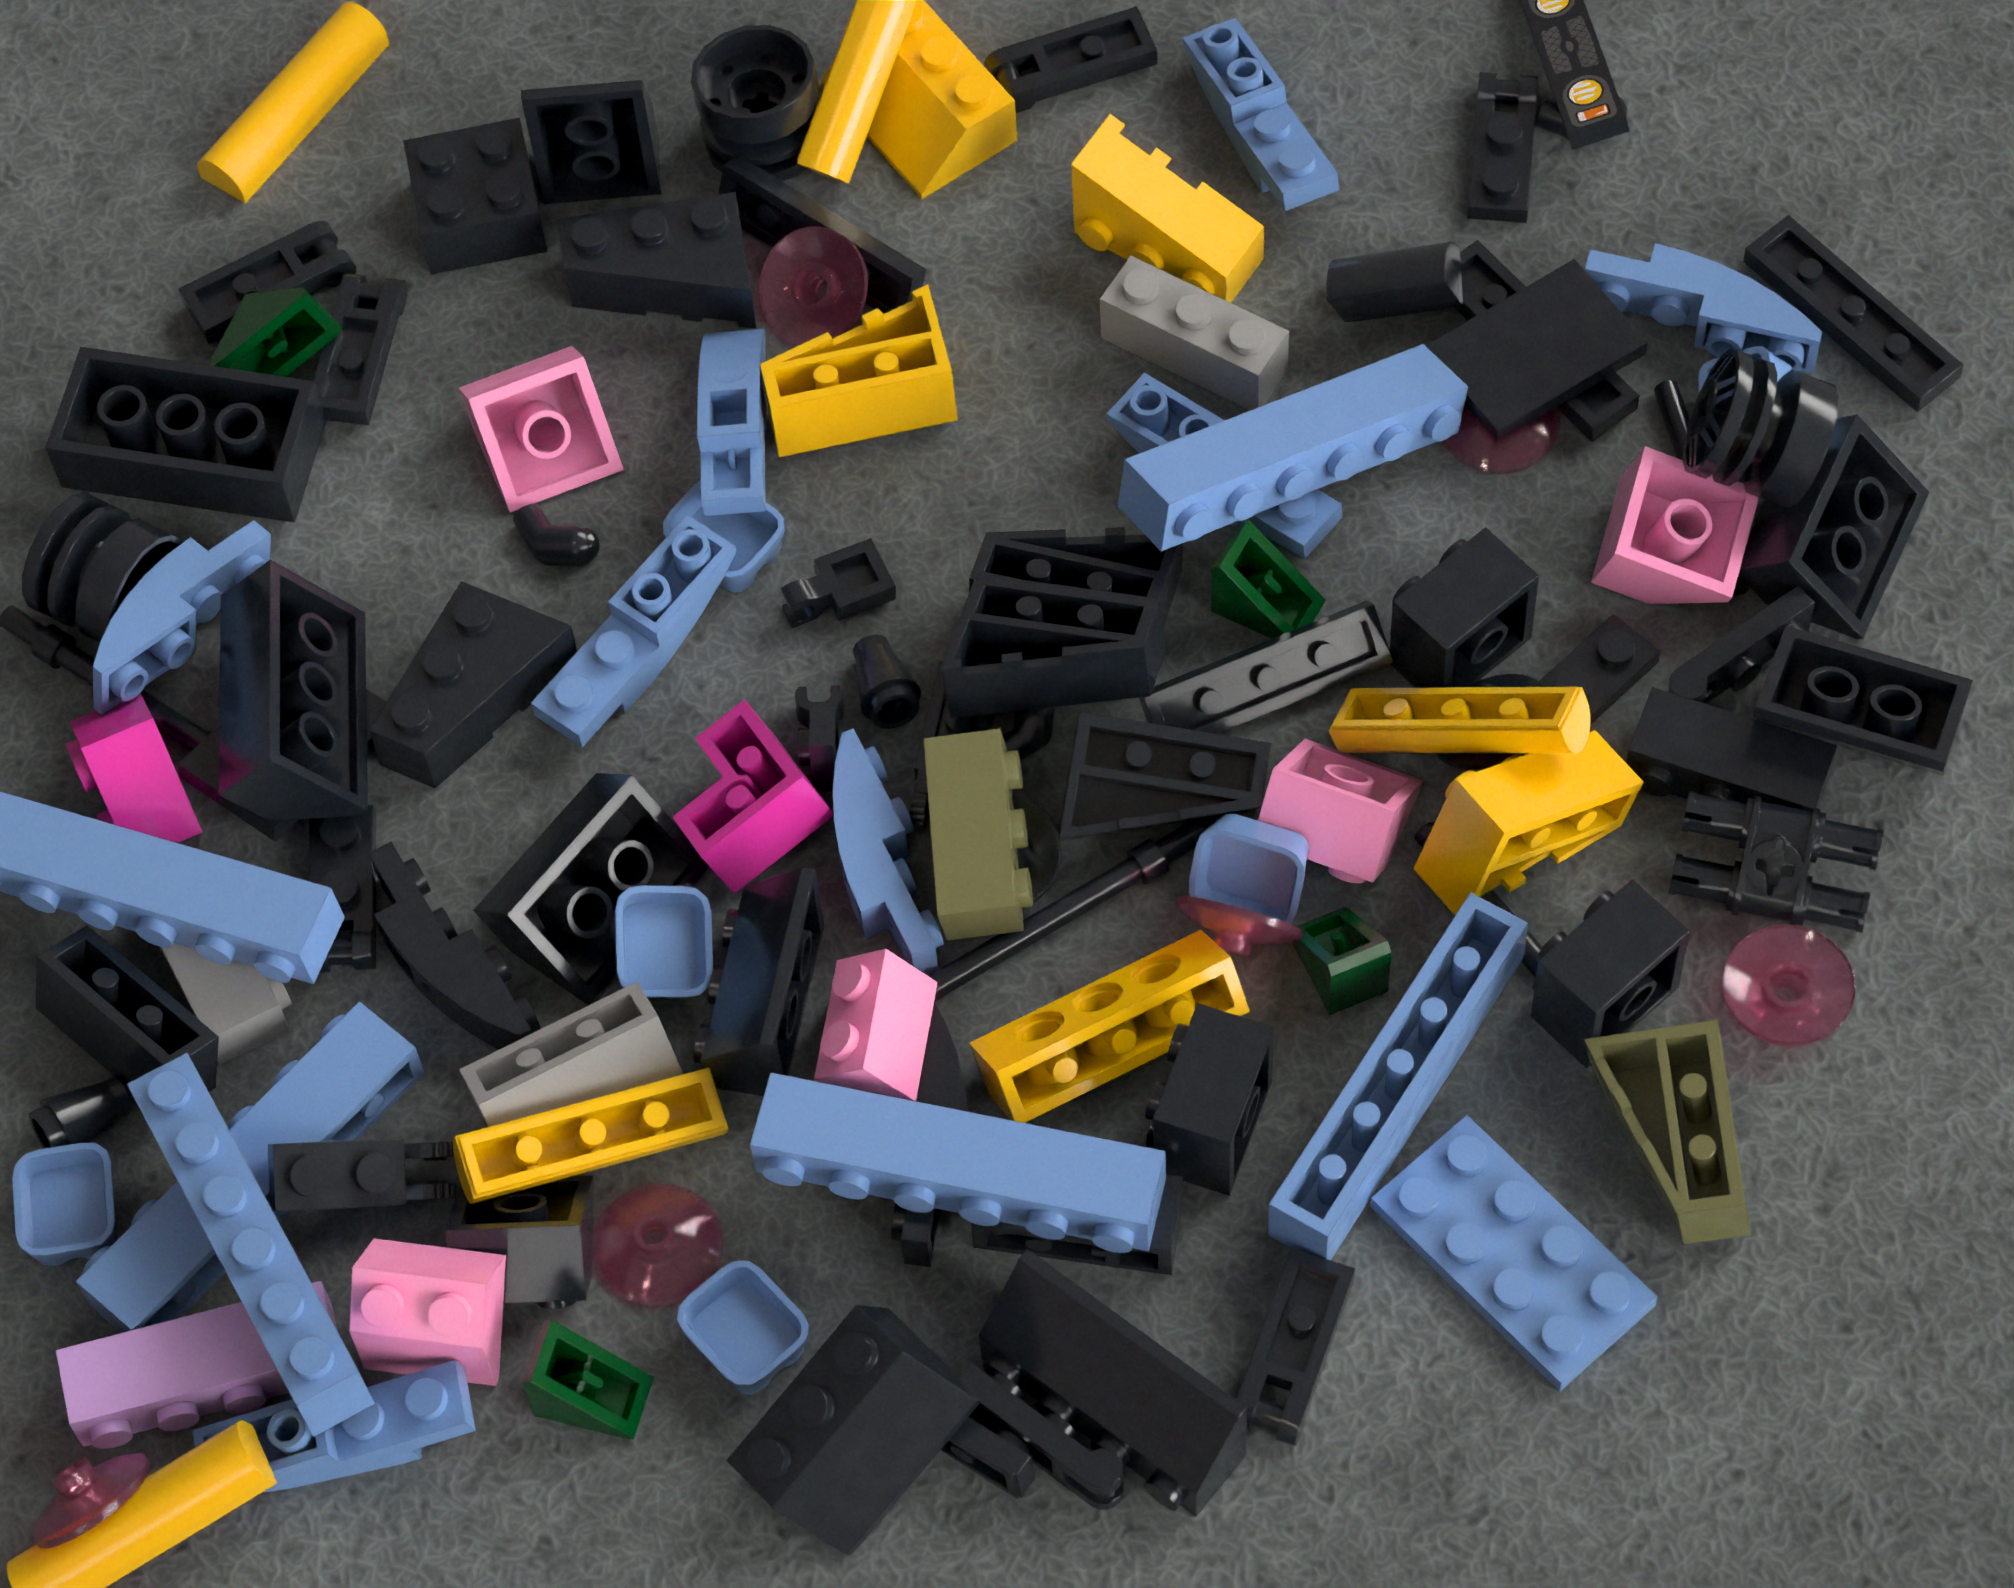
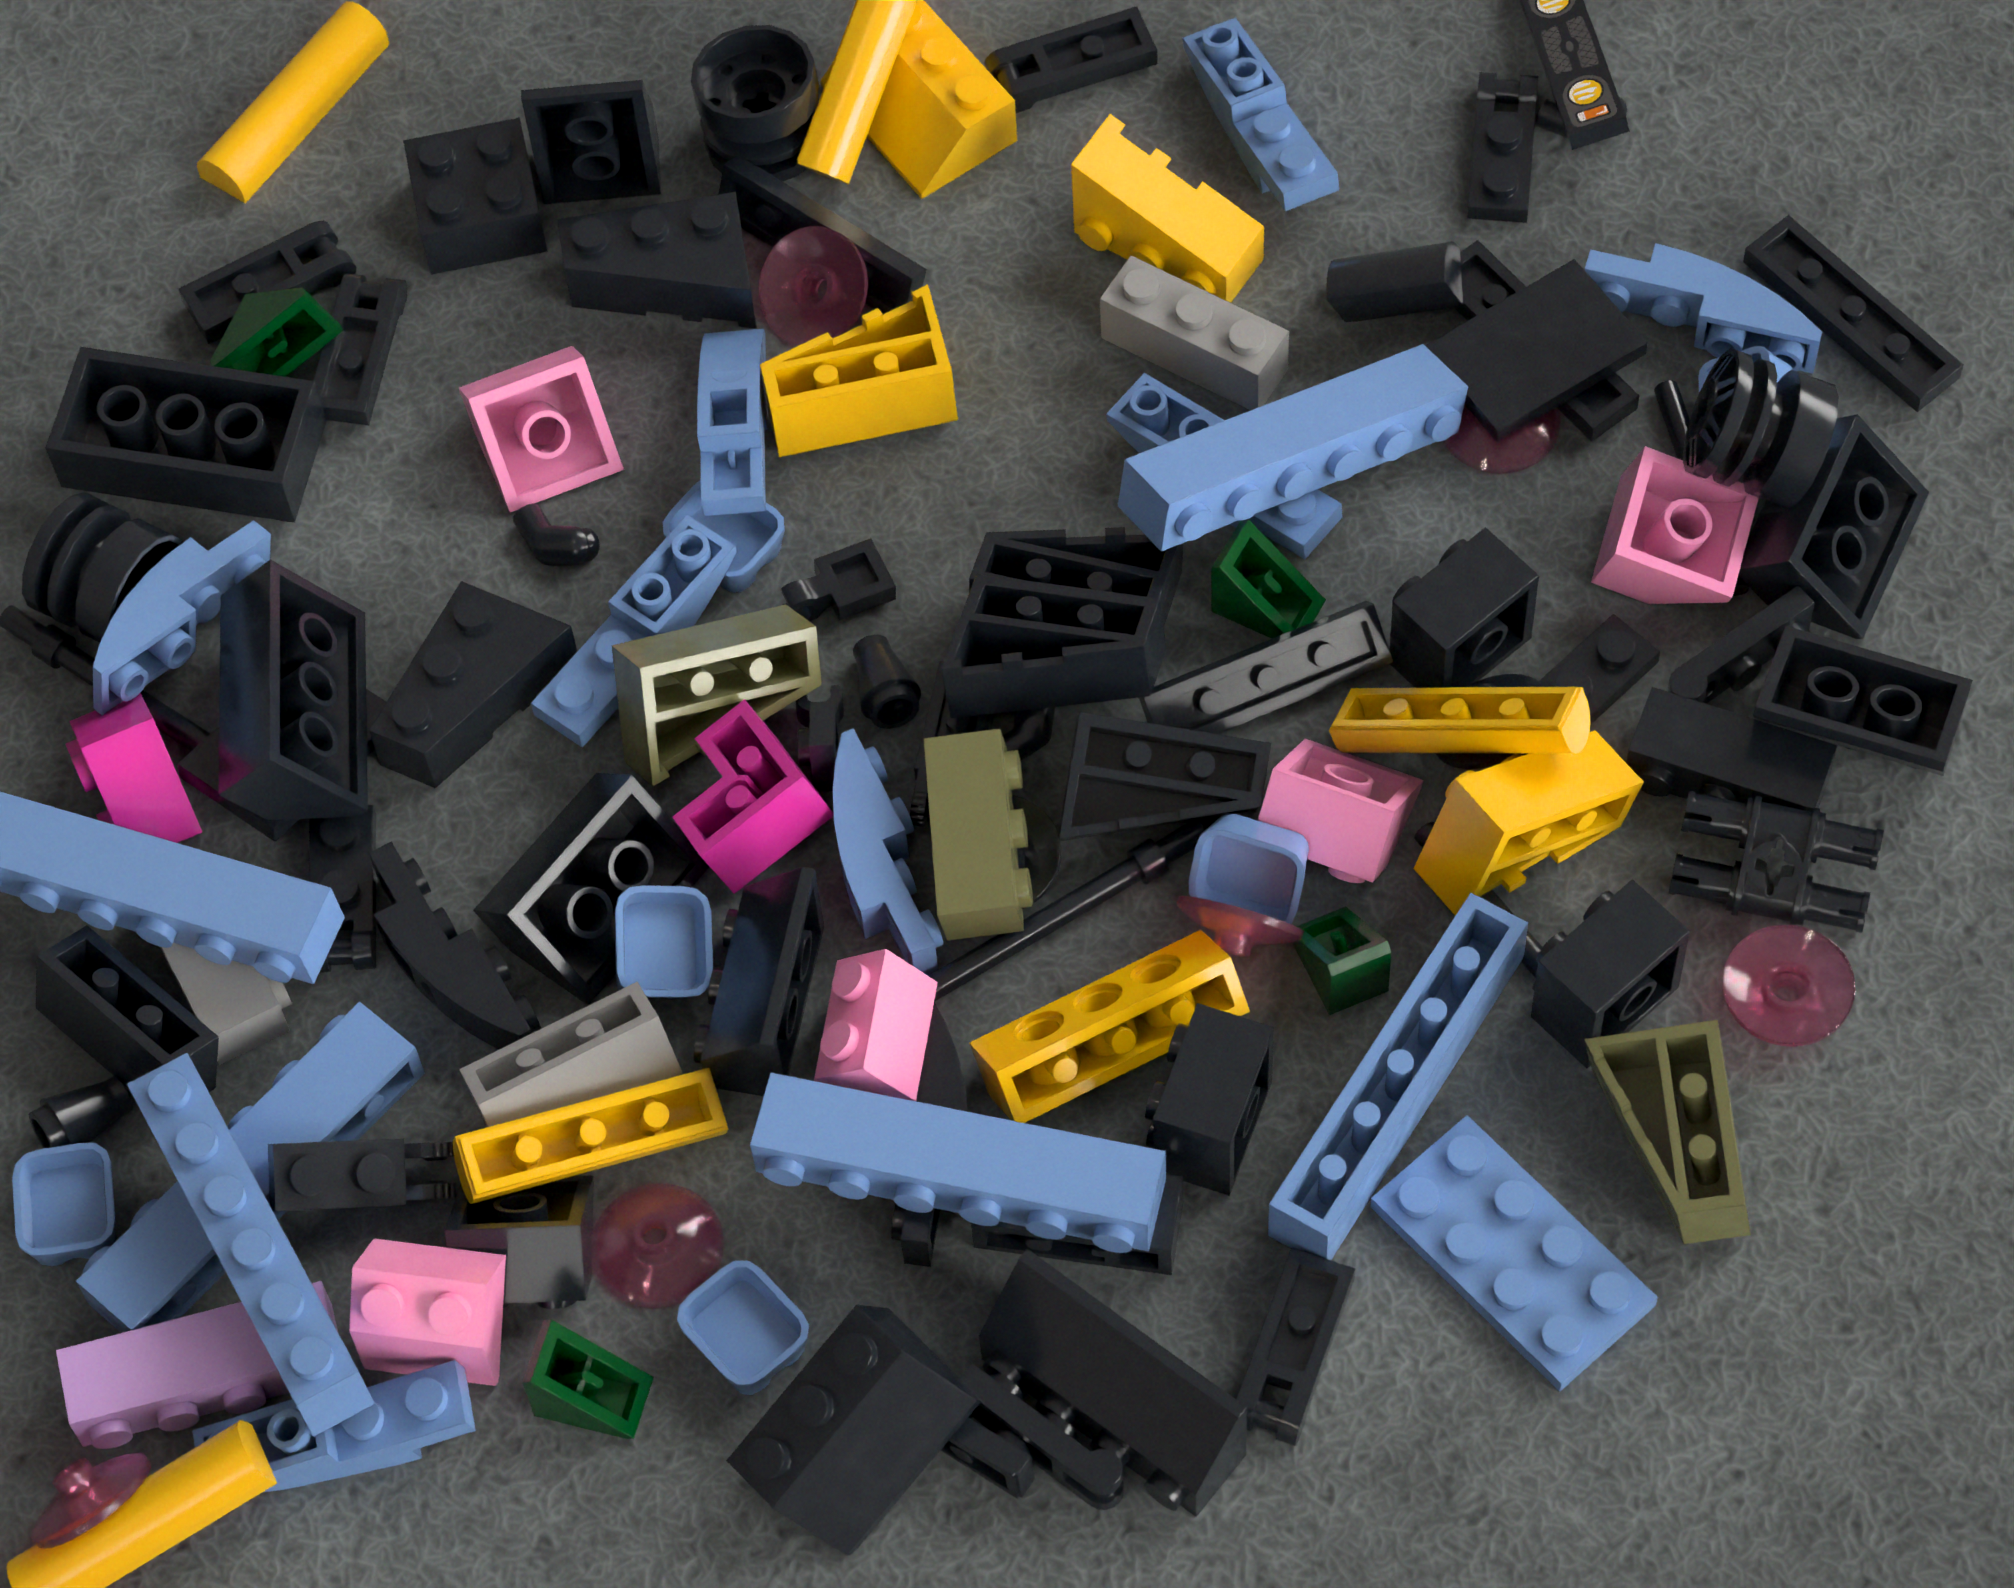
none -> olive wedge [611,604,822,786]

